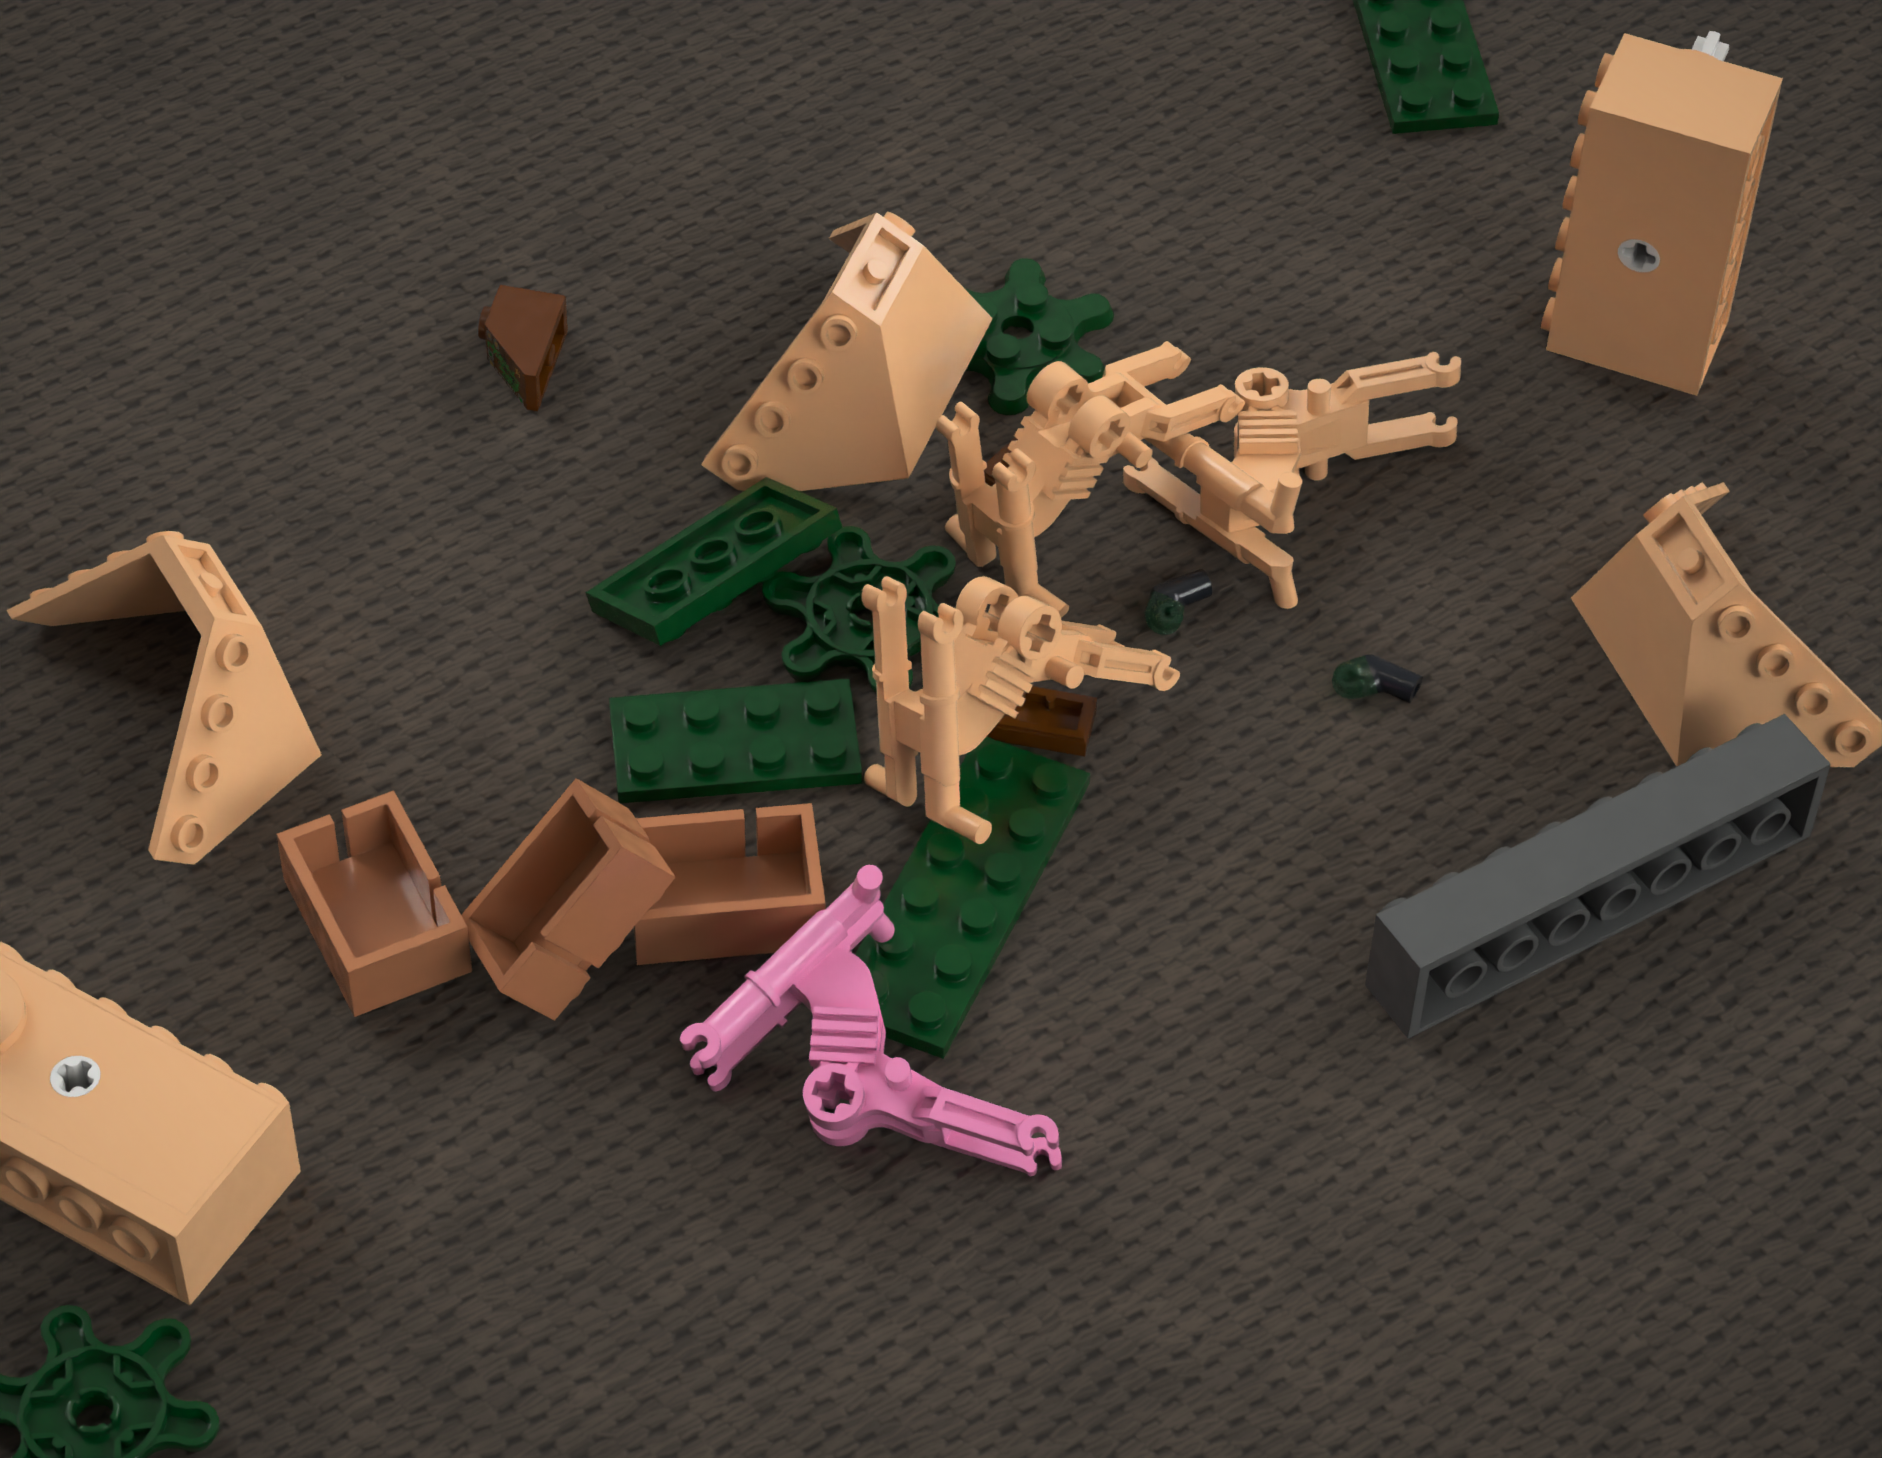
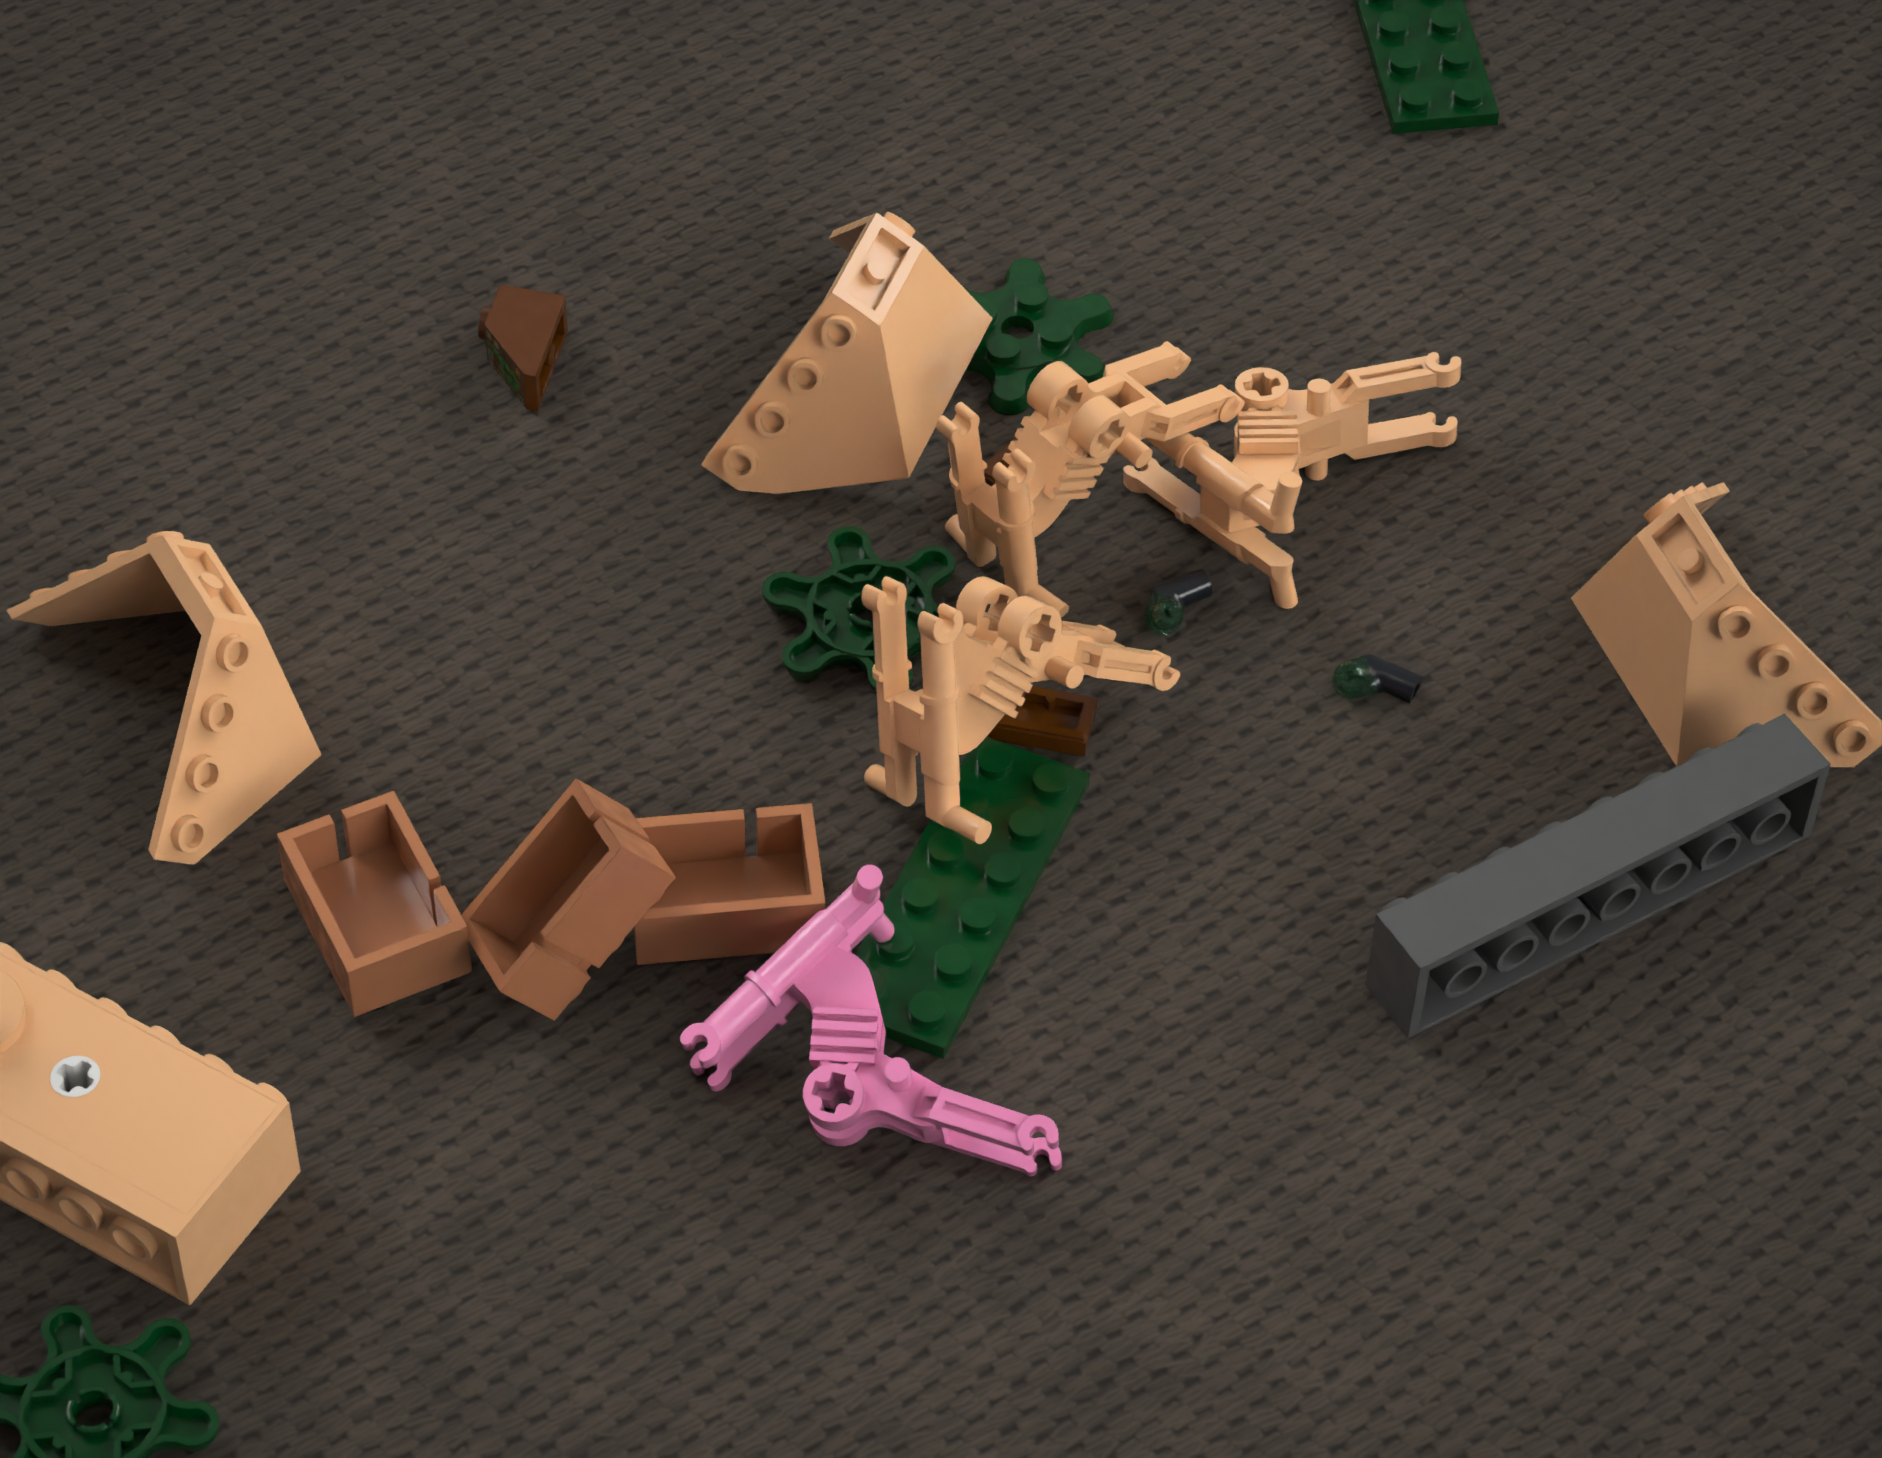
dark green plate [585,477,843,646] -> none
dark green plate [609,679,862,803] -> none
light nougat piece [1541,31,1783,396] -> none

